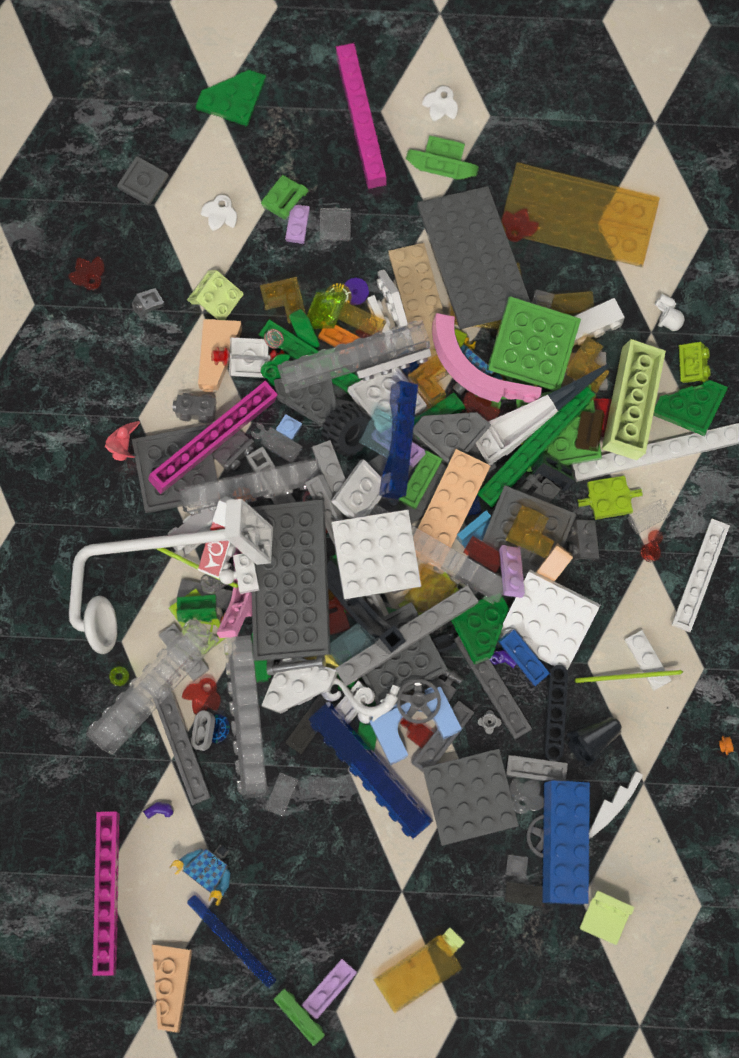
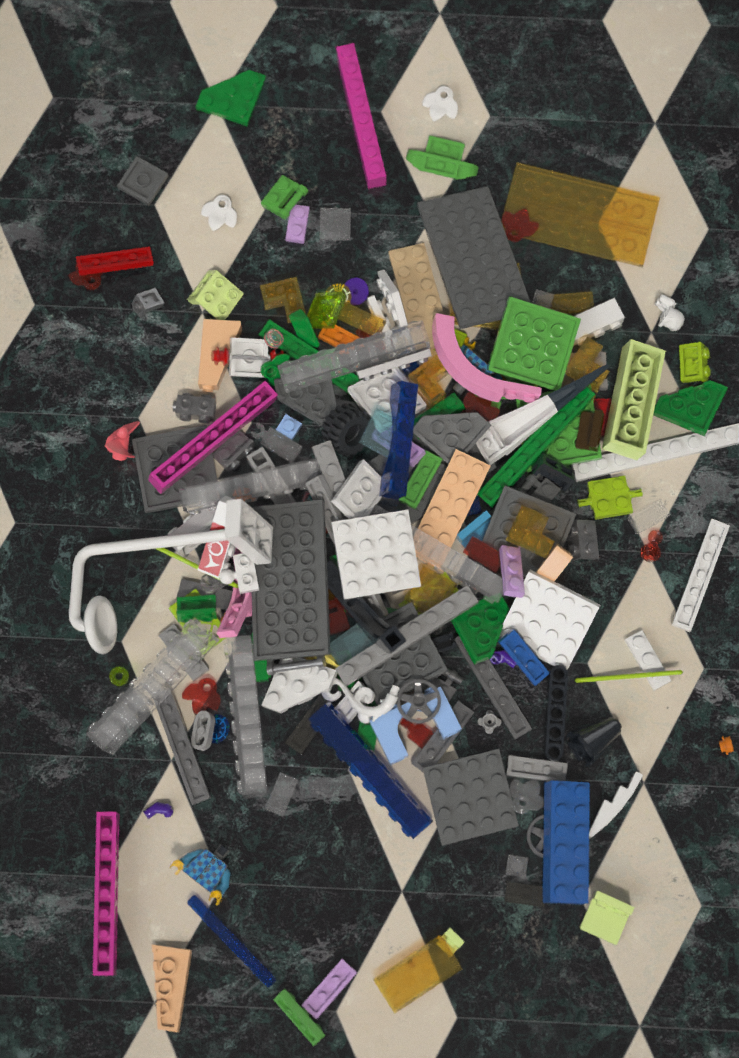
none -> red plate [76,247,153,276]

